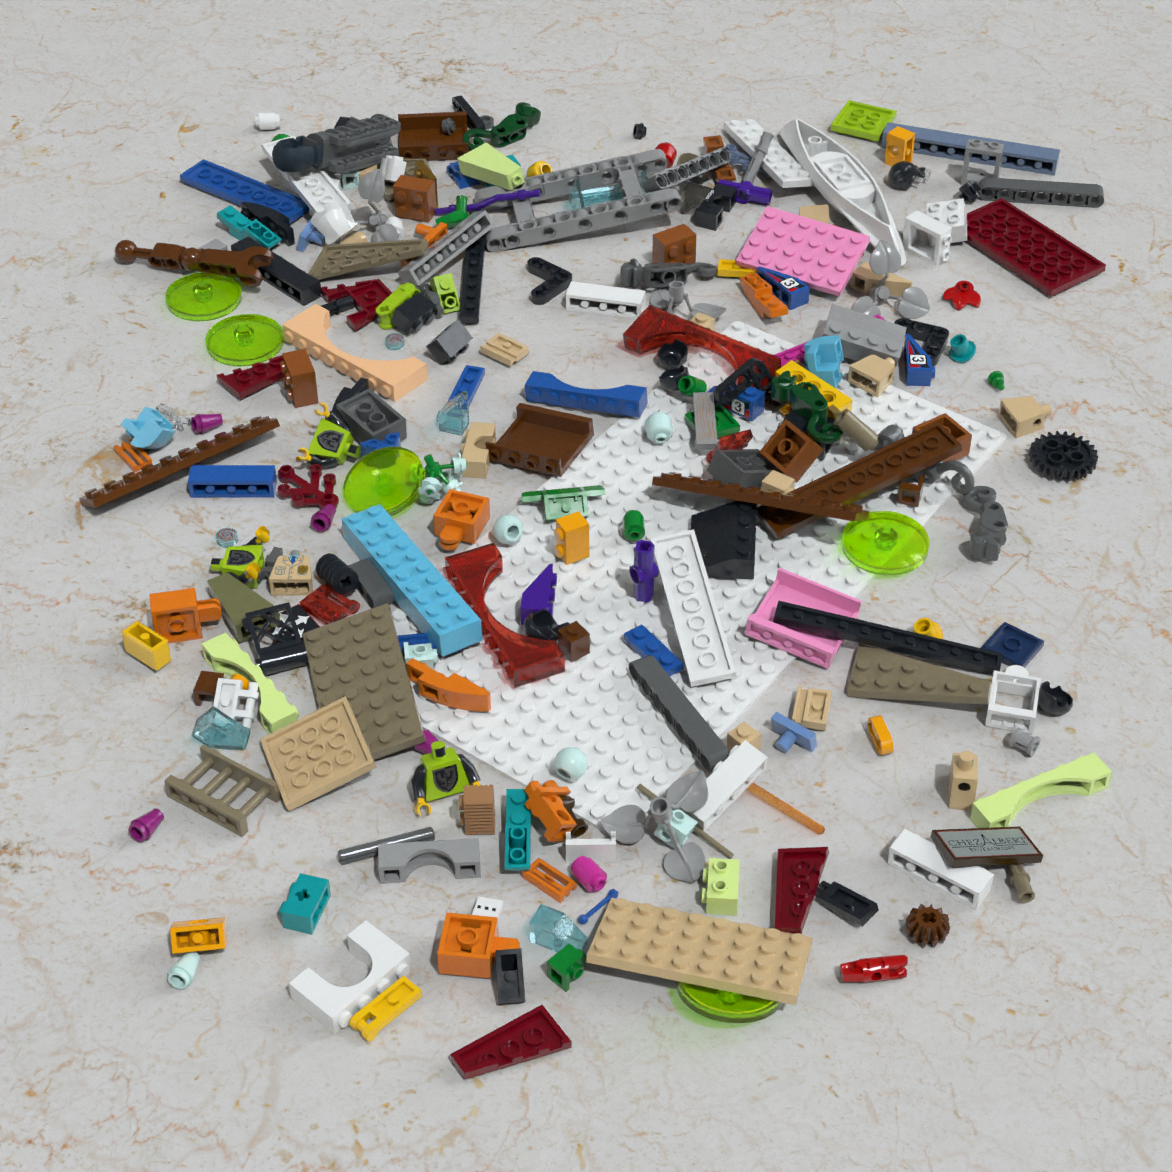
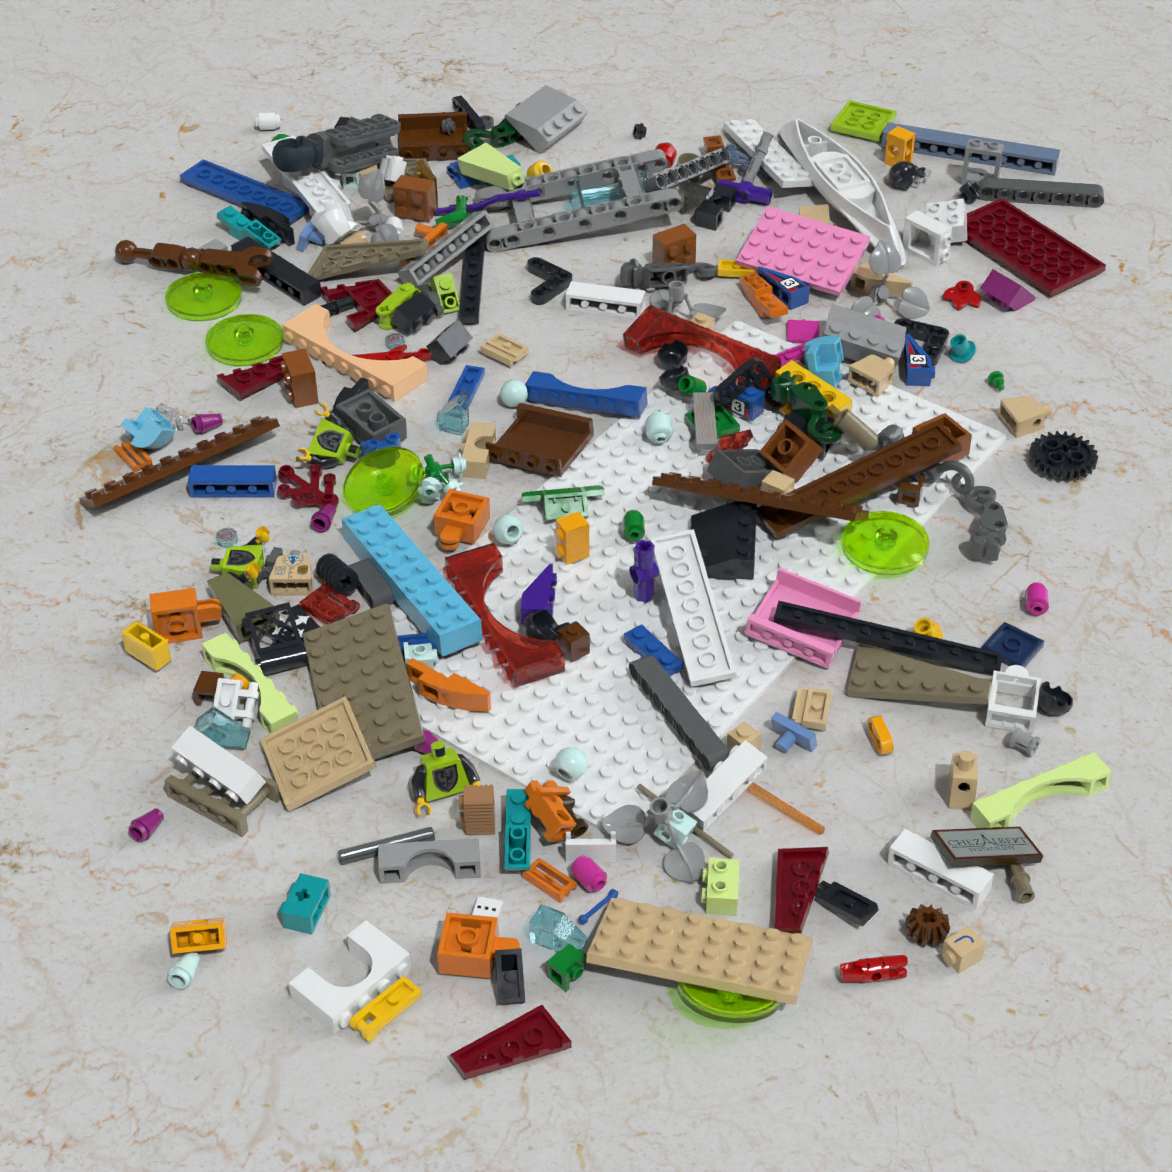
none -> white brick [171,726,266,804]
none -> red sword [322,345,431,365]
none -> light aqua piece [500,379,528,407]
none -> light grey slope [504,85,588,154]
none -> dark pink piece [787,319,819,344]
none -> tan brick [942,926,986,974]
none -> magenta slope [980,269,1036,311]
none -> dark pink brick [1025,582,1049,615]

